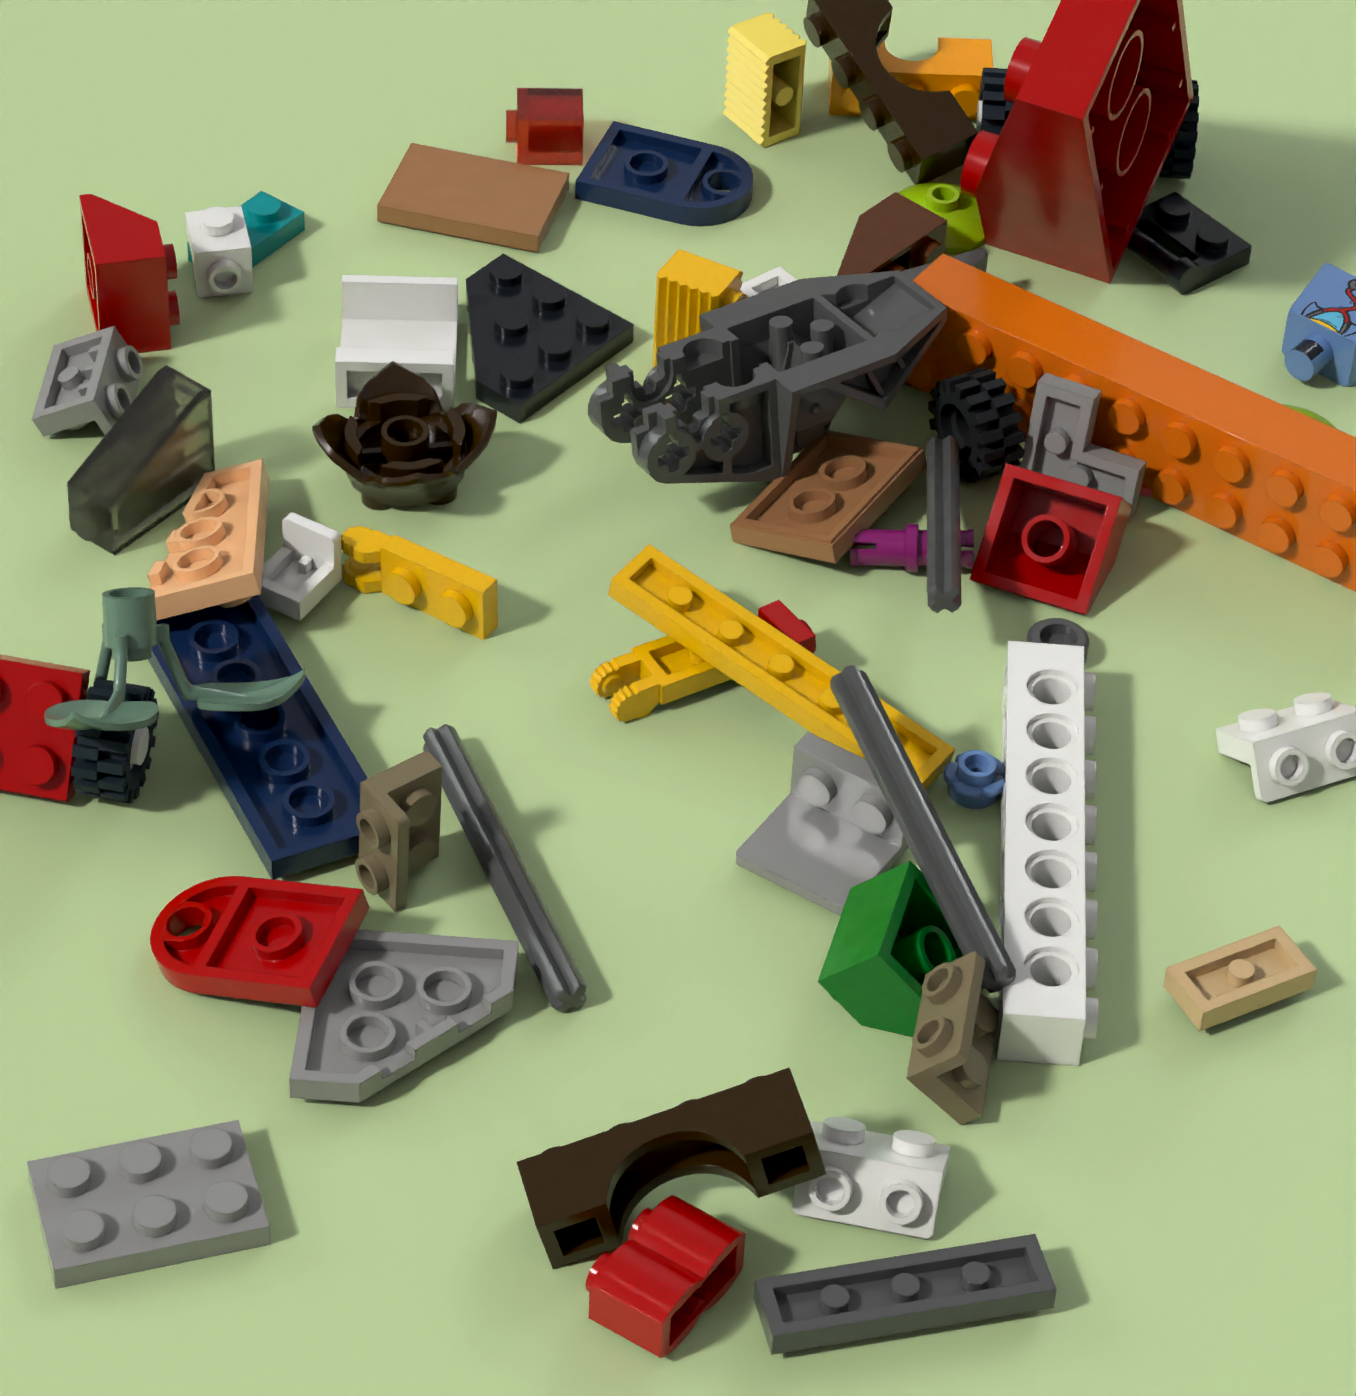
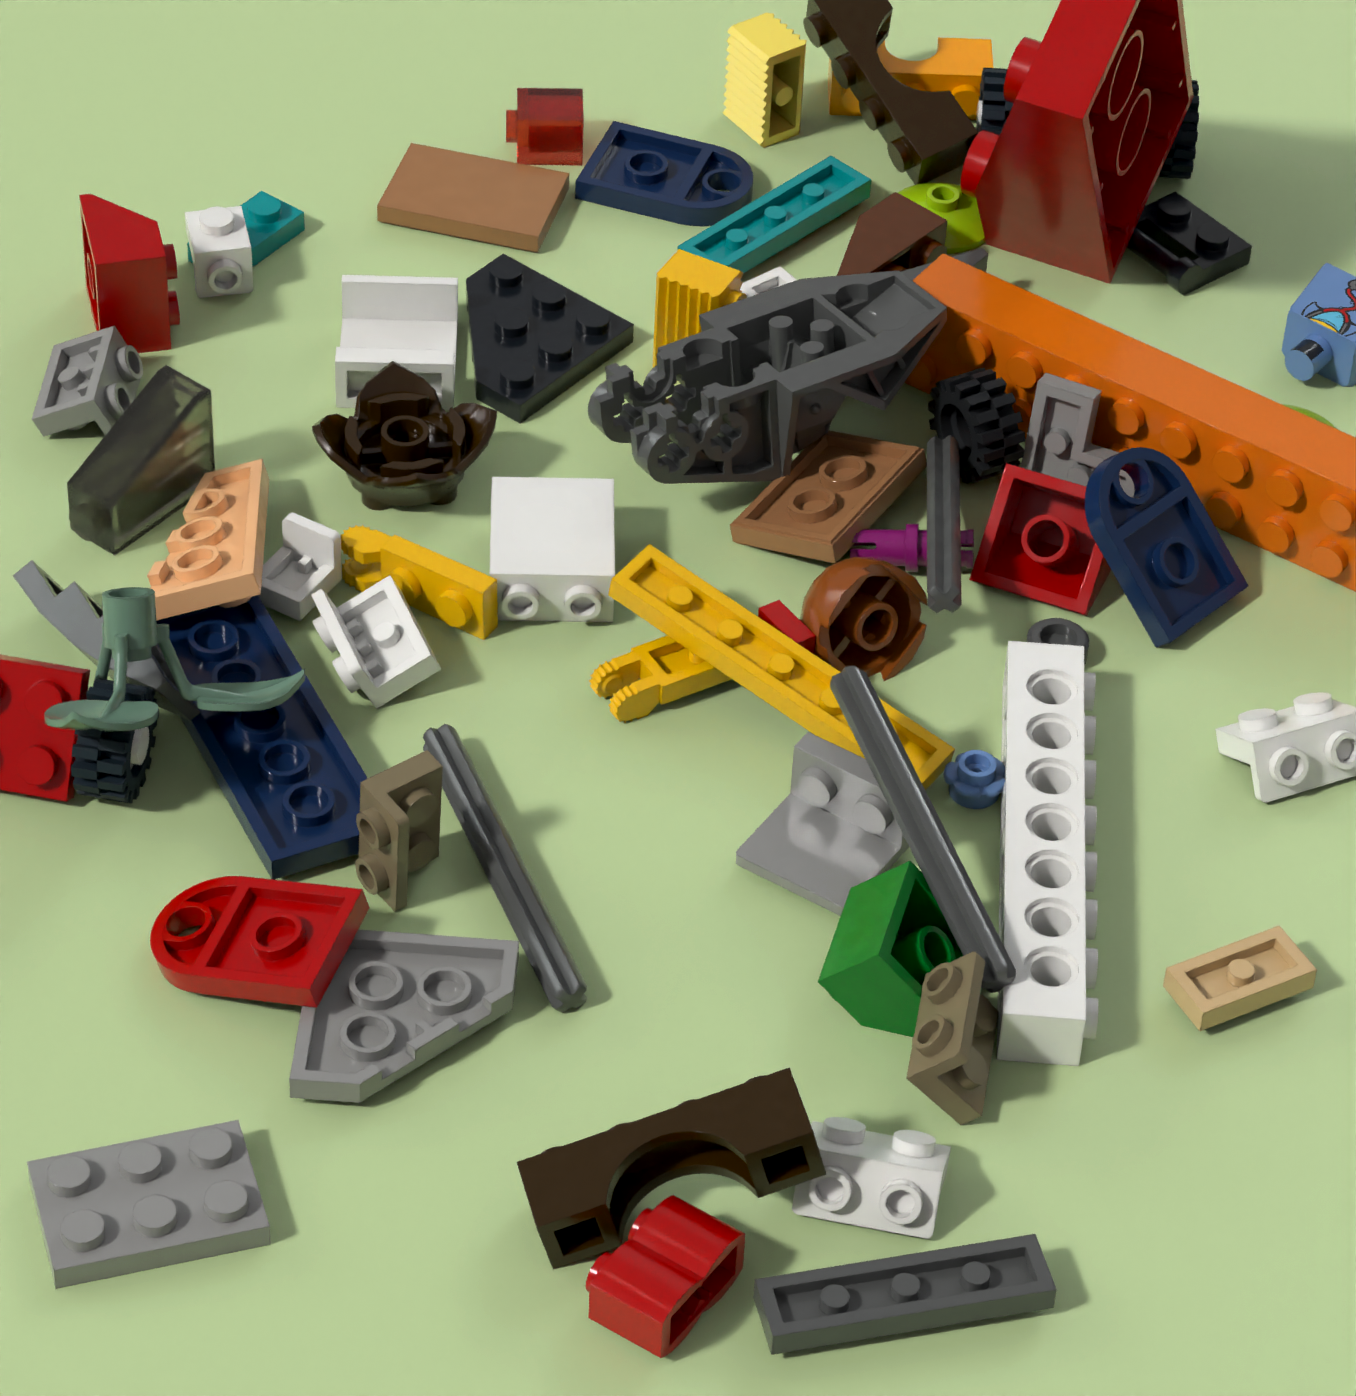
none -> slope [13,560,200,721]
none -> white bracket [311,575,441,709]
none -> white panel [490,477,615,622]
none -> teal plate [677,156,871,274]
none -> dark orange cylinder [800,557,927,681]
none -> dark blue tile [1085,447,1249,647]

